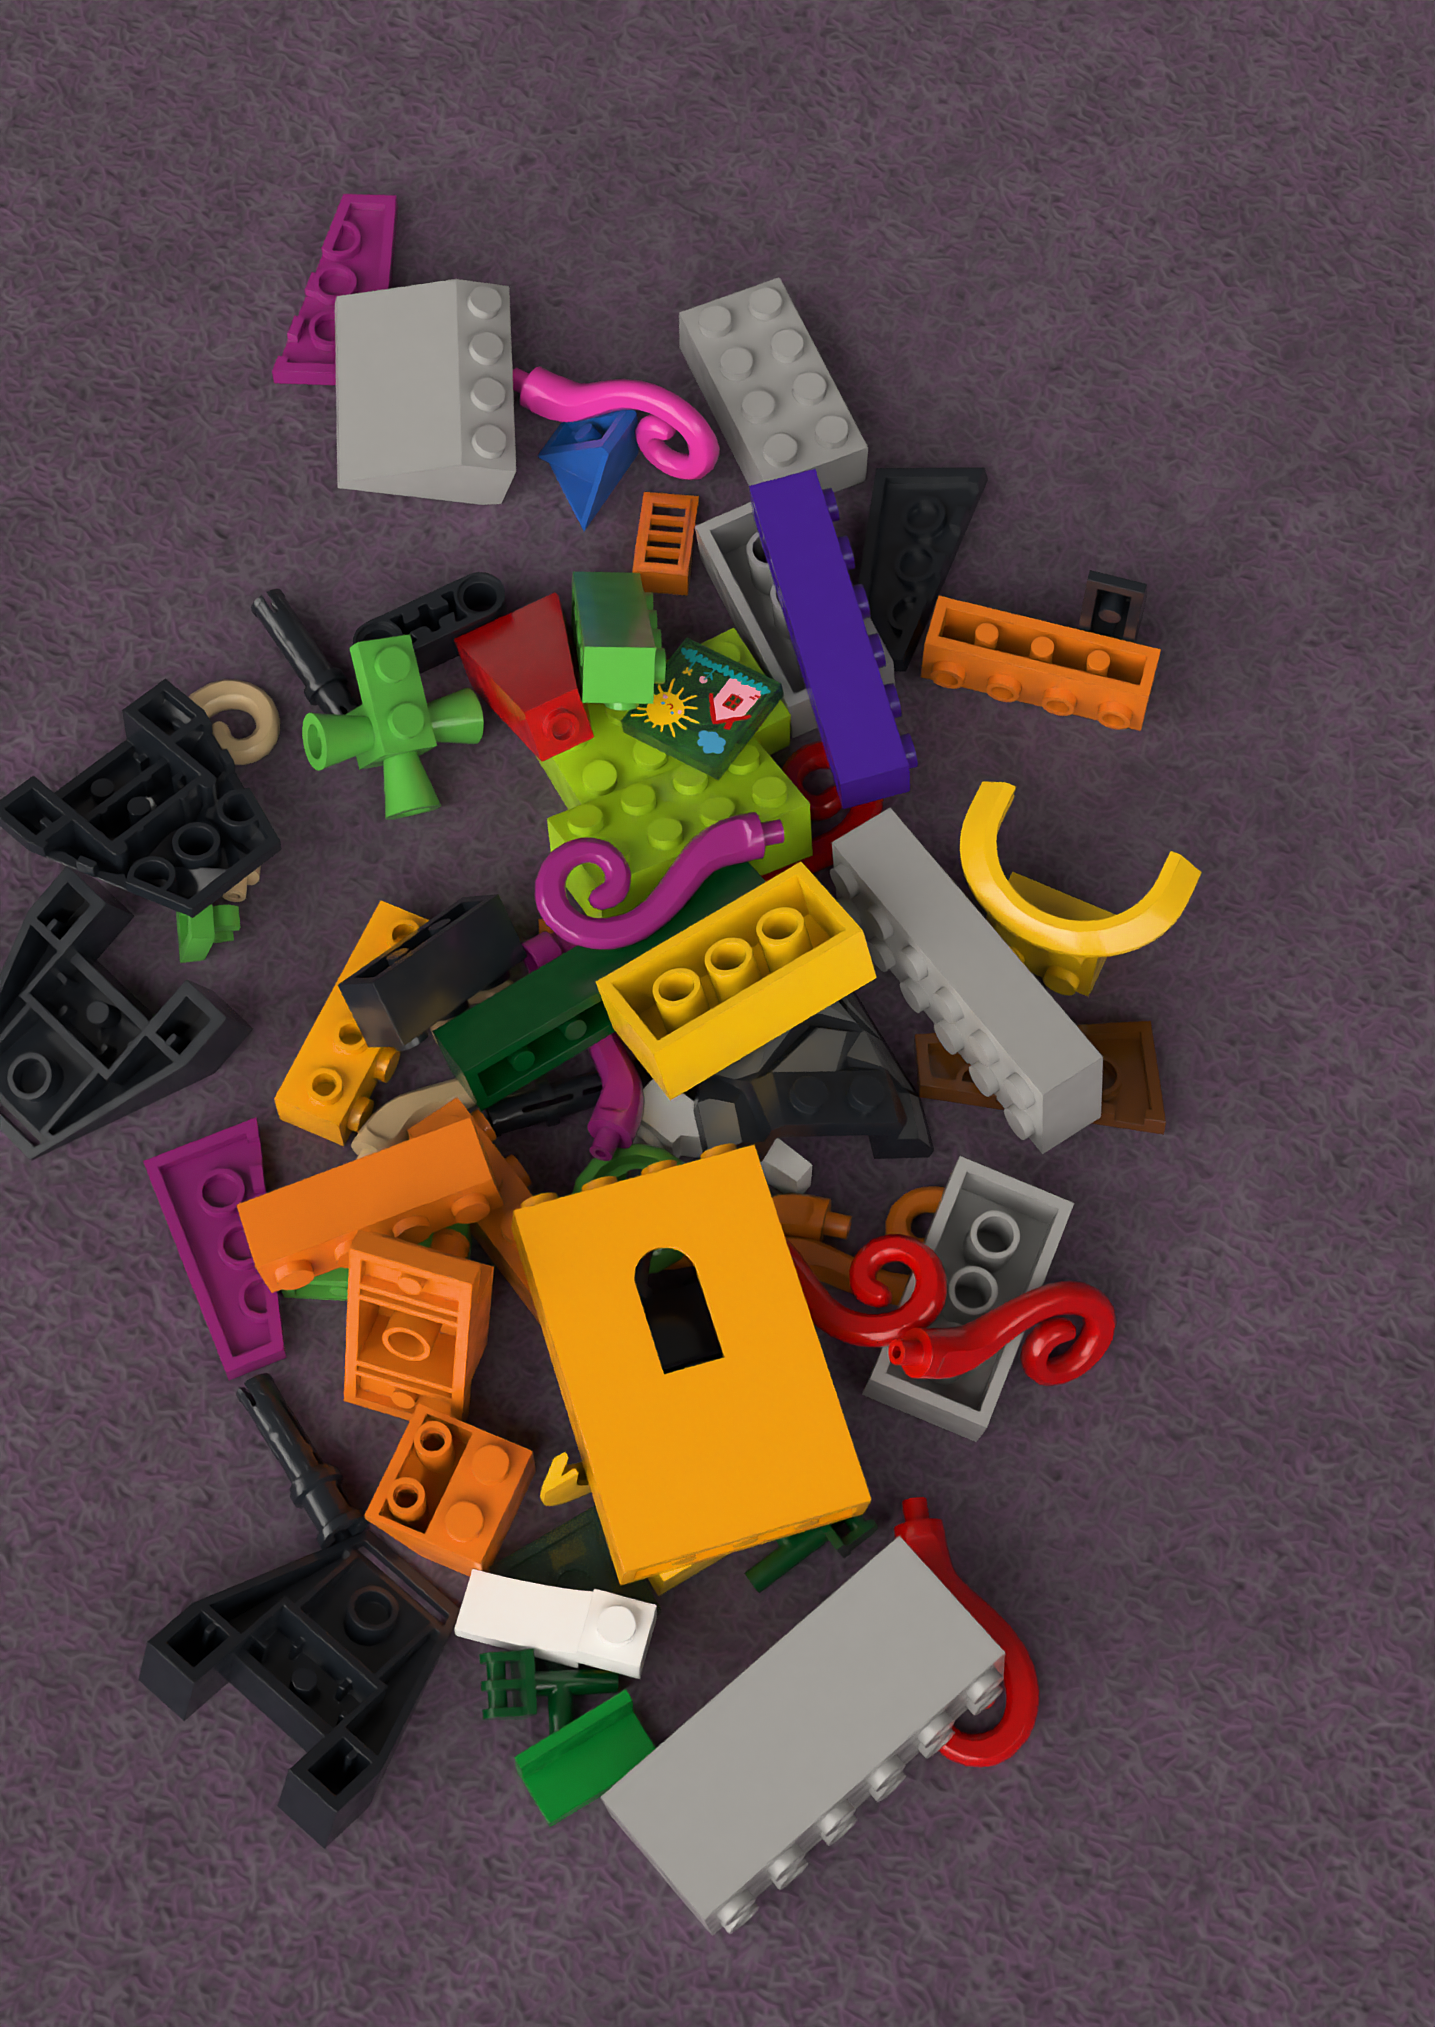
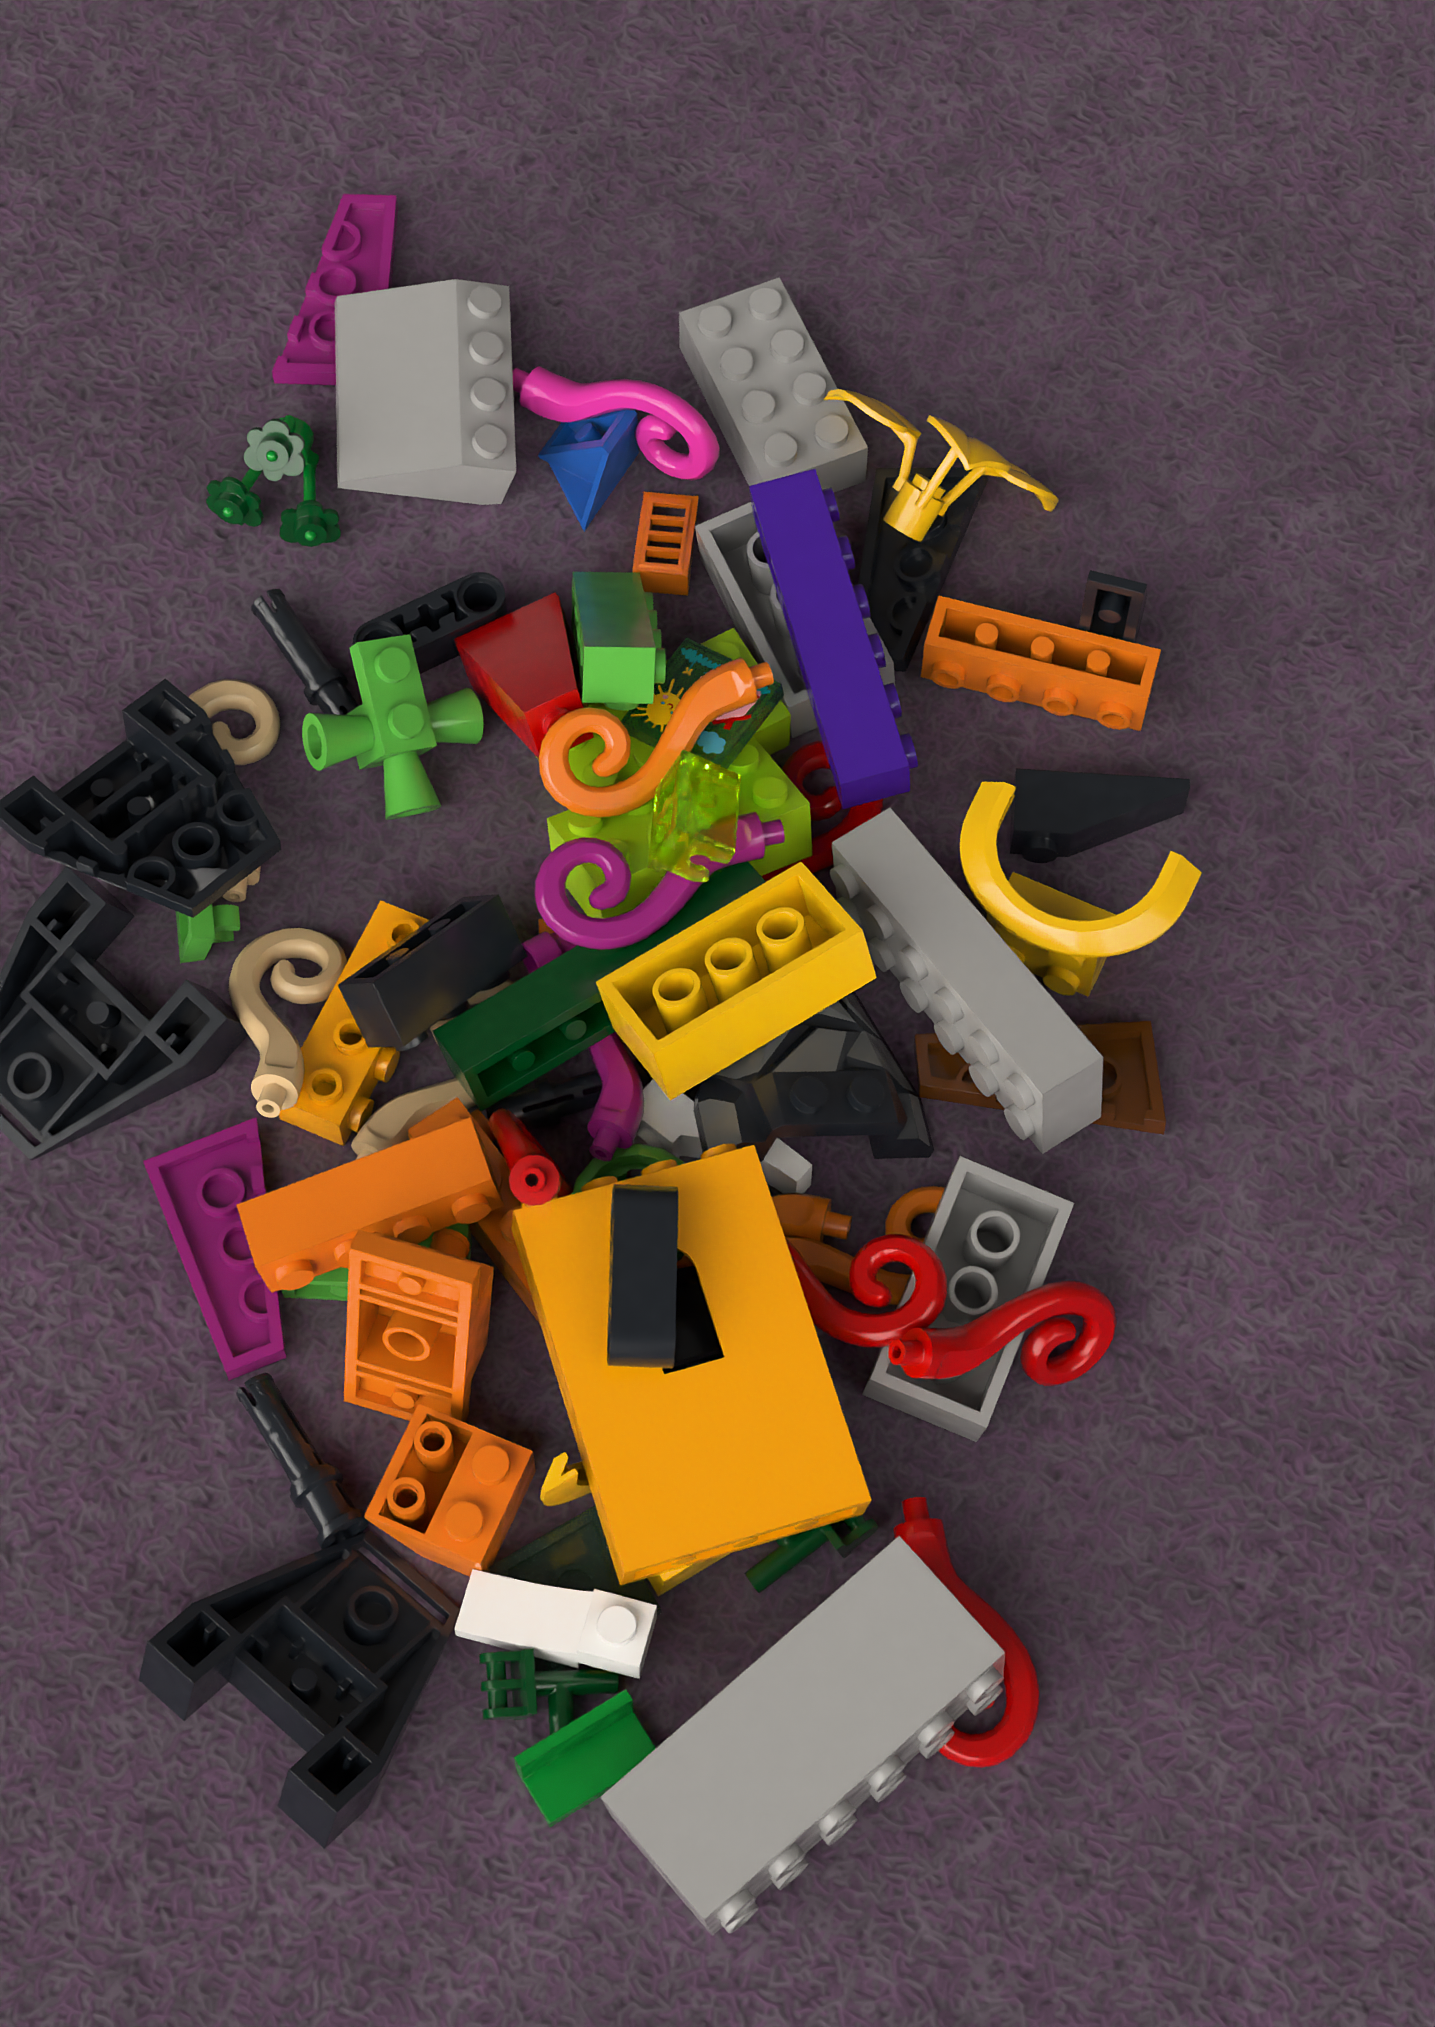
none -> dark green plant [206,415,341,547]
none -> tan plant [228,928,347,1118]
none -> red plant [488,1108,574,1206]
none -> orange plant [539,658,774,818]
none -> black beam [607,1184,678,1368]
none -> clear neon green hinge [648,750,741,882]
none -> yellow plant [824,389,1059,542]
none -> black slope [1010,768,1190,863]

